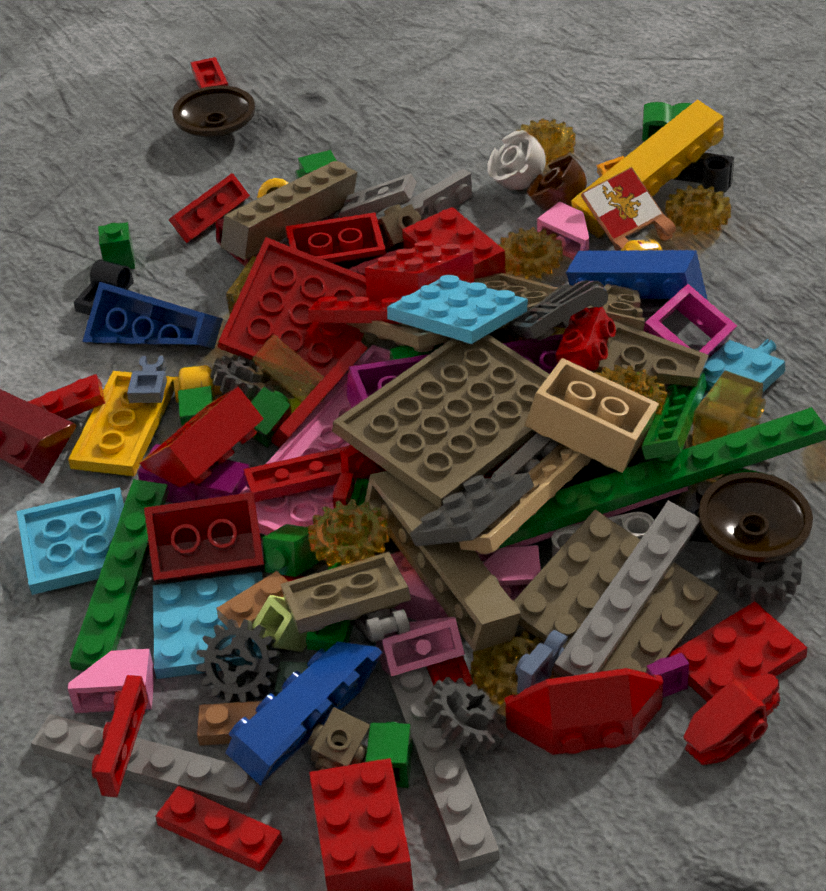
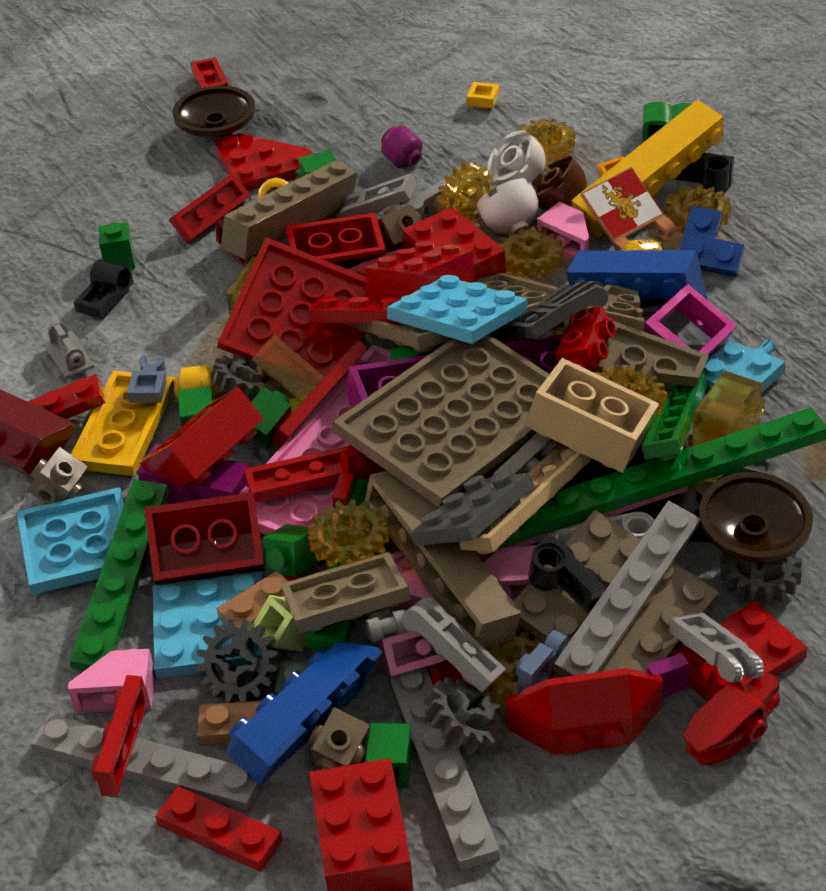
blue wedge [82,282,223,349] -> none
none -> dark tan brick [28,447,88,504]
none -> light grey hinge [42,321,95,379]
none -> red plate [214,134,312,191]
none -> magenta head [381,126,423,168]
none -> light grey plate [401,597,506,693]
none -> clear yellow gear [436,161,494,220]
none -> yellow plate [466,82,500,109]
none -> white cylinder [477,178,538,236]
none -> black plate [528,533,604,613]
none -> light grey hinge [668,613,764,683]
none -> blue plate [679,206,745,277]

